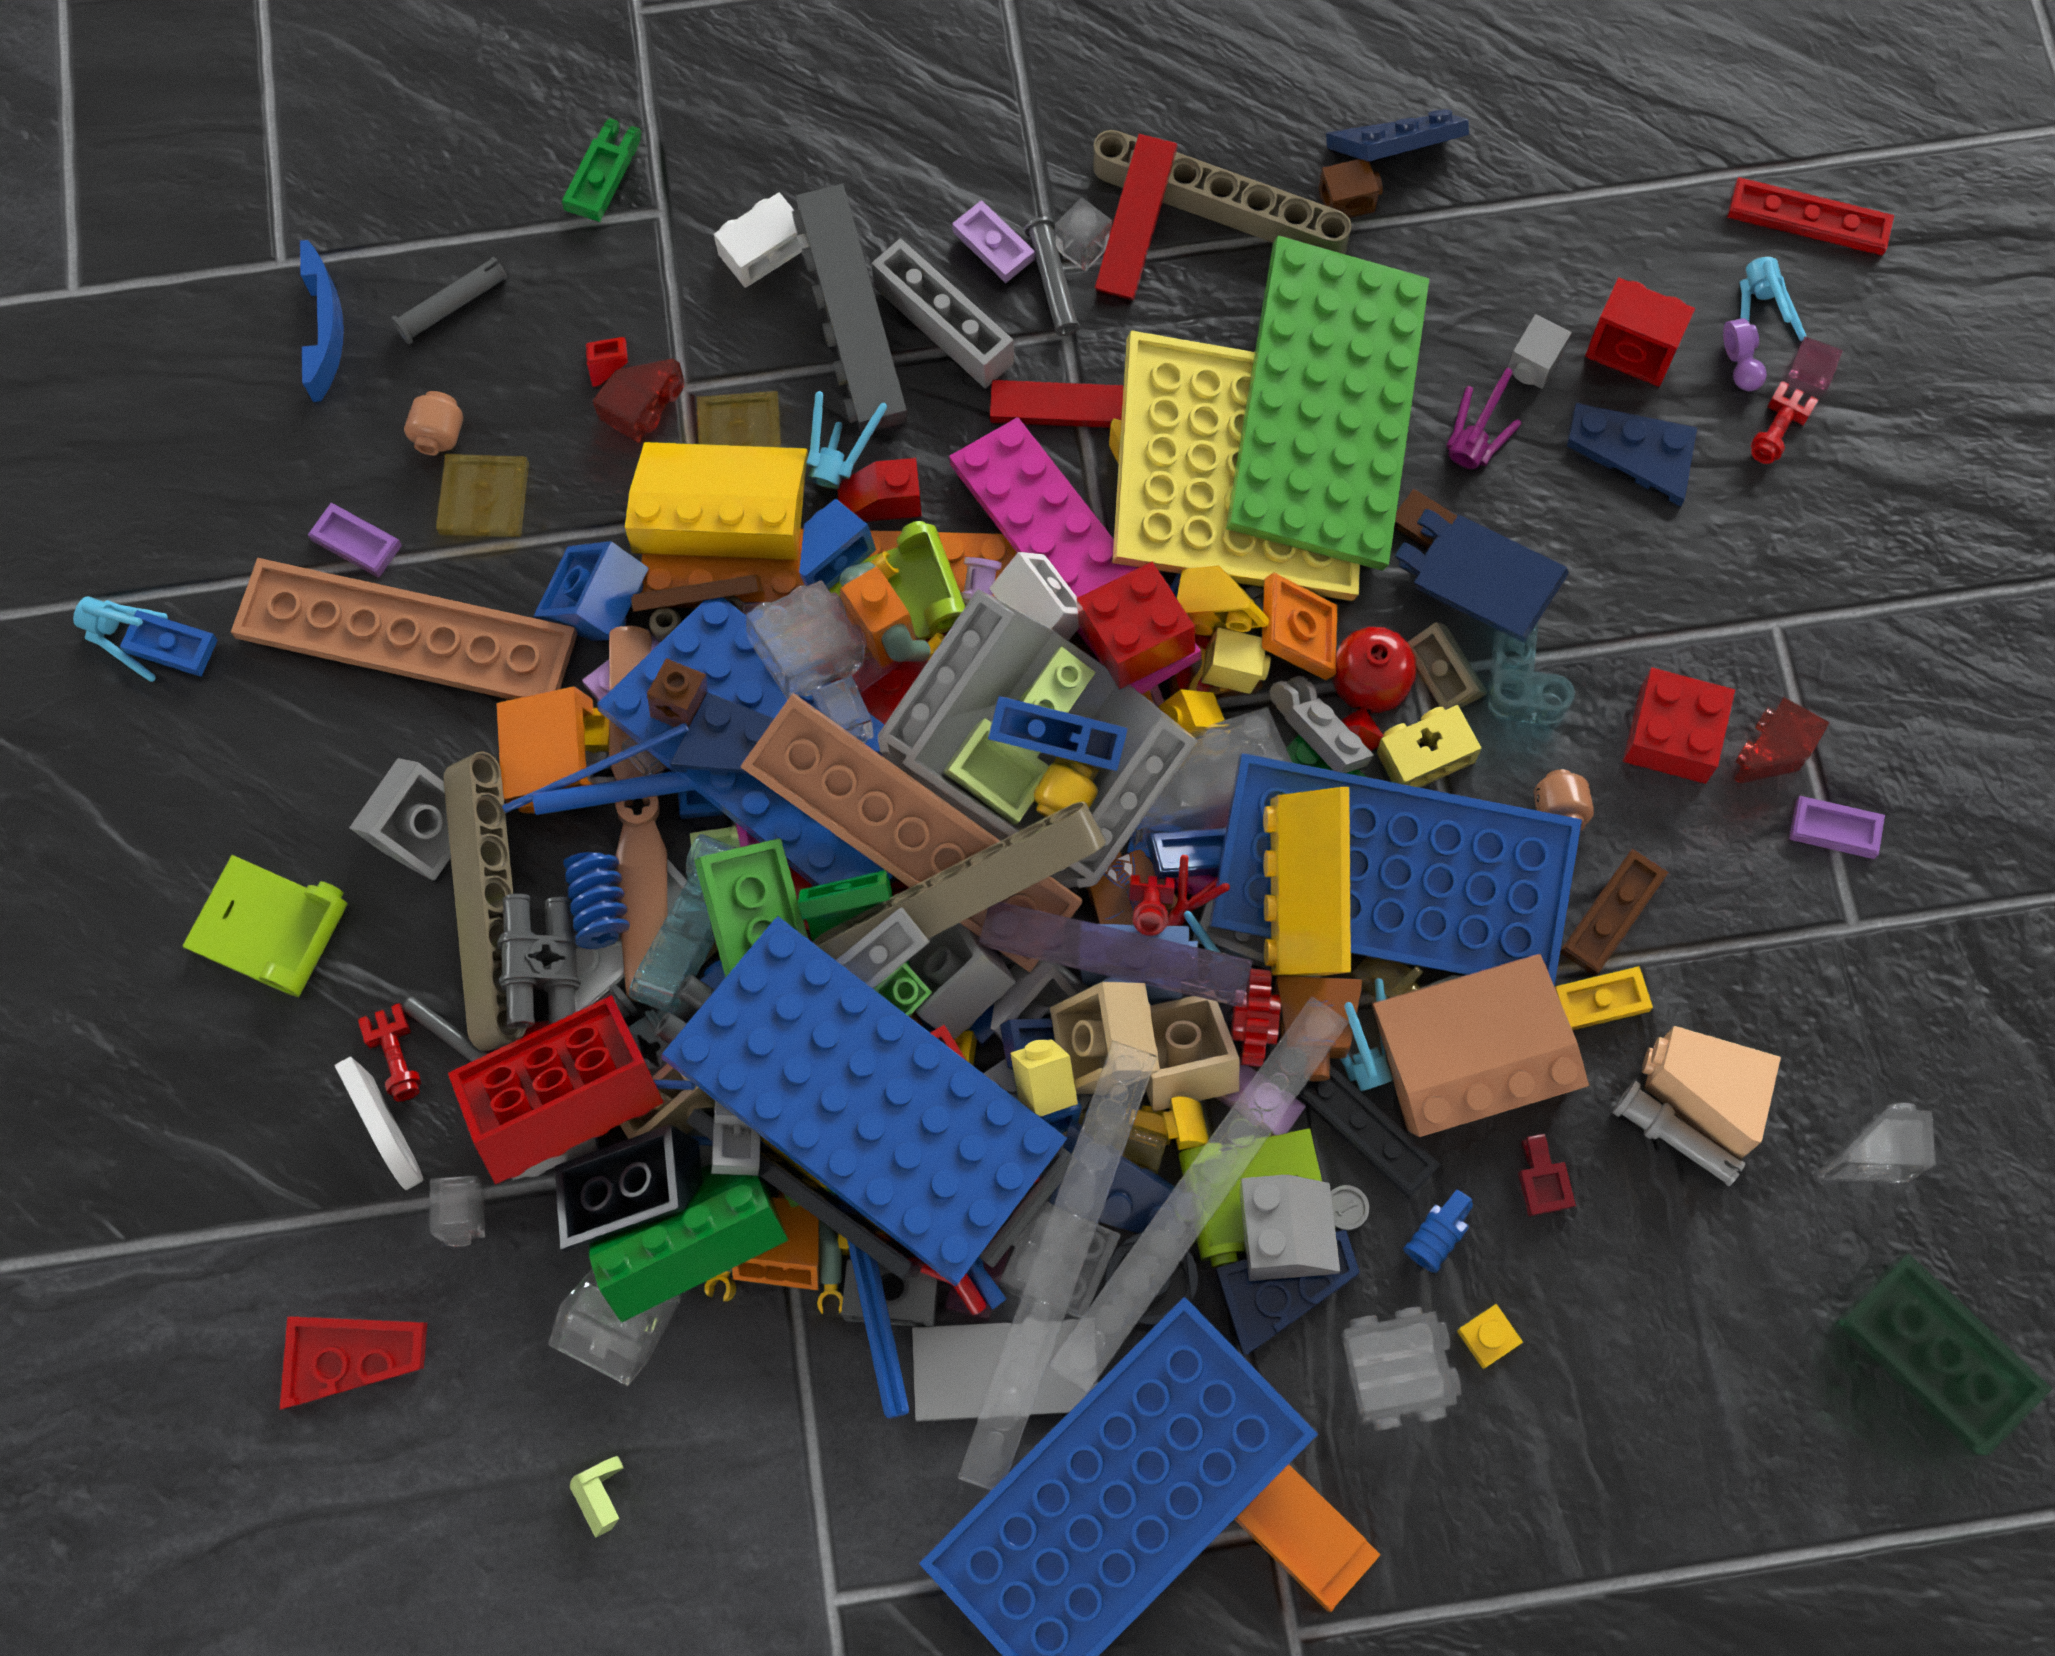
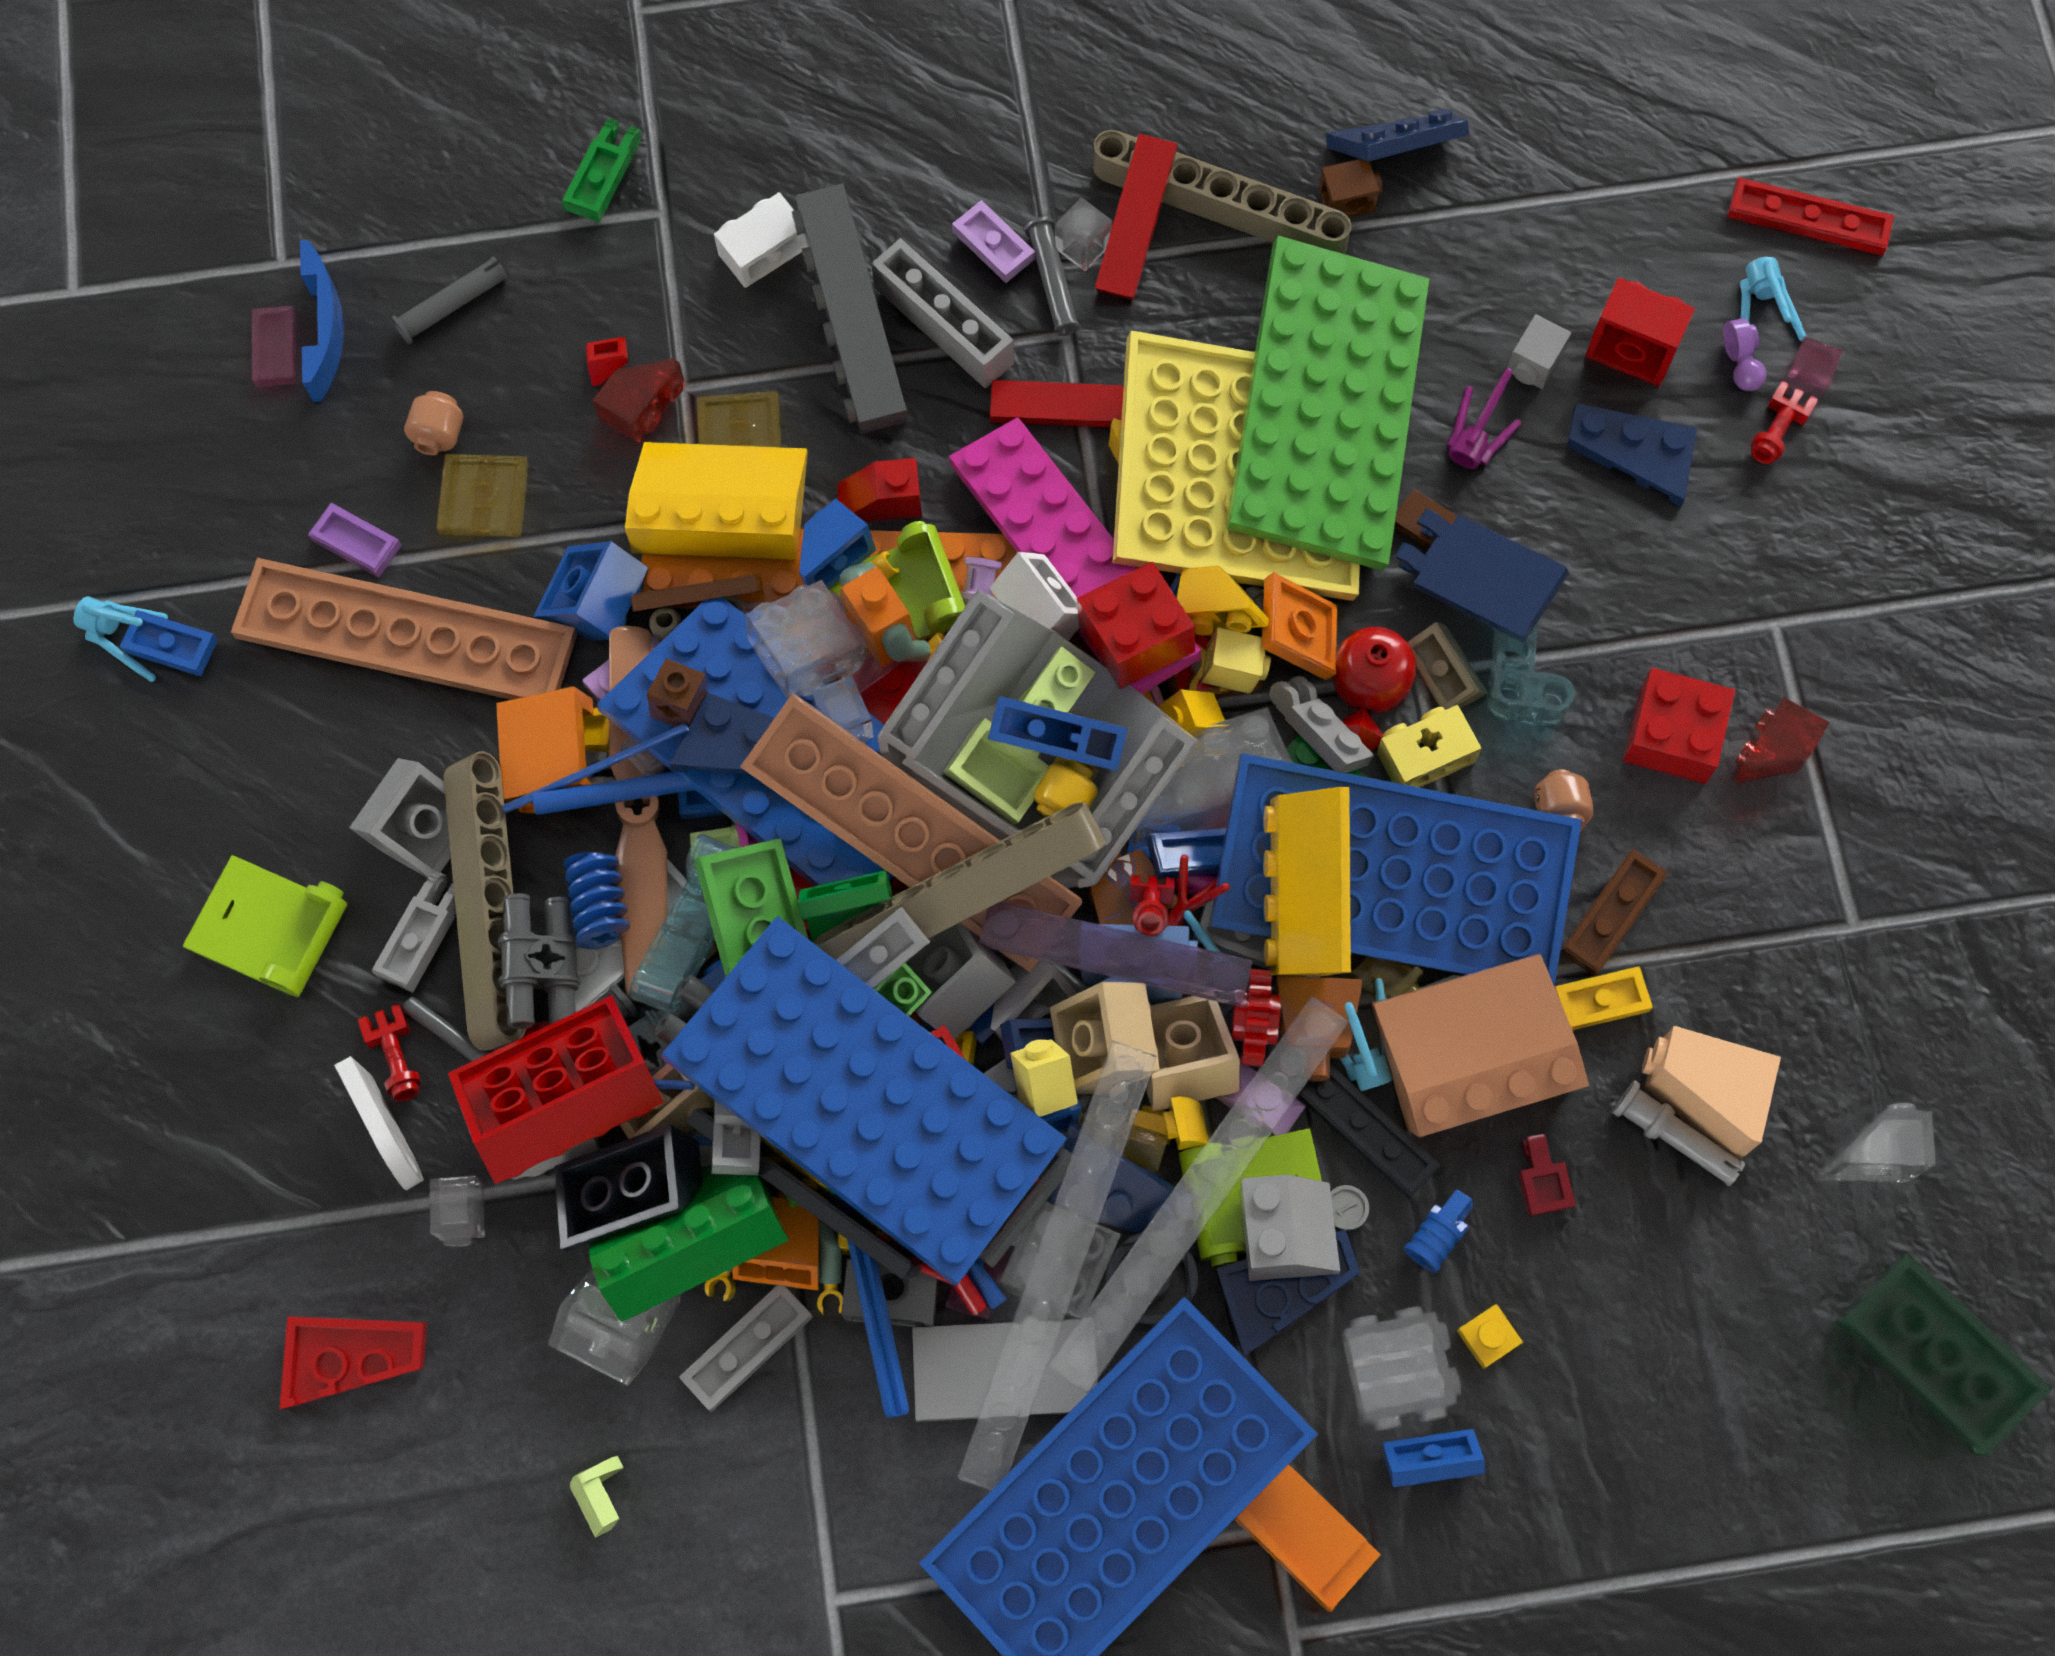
medium azure plant [806,391,887,489] -> none
medium lavender tile [1789,796,1885,859] -> none
none -> clear pink tile [252,306,296,387]
none -> light grey hinge [372,871,456,993]
none -> light grey plate [679,1285,813,1413]
none -> blue plate [1382,1429,1485,1487]

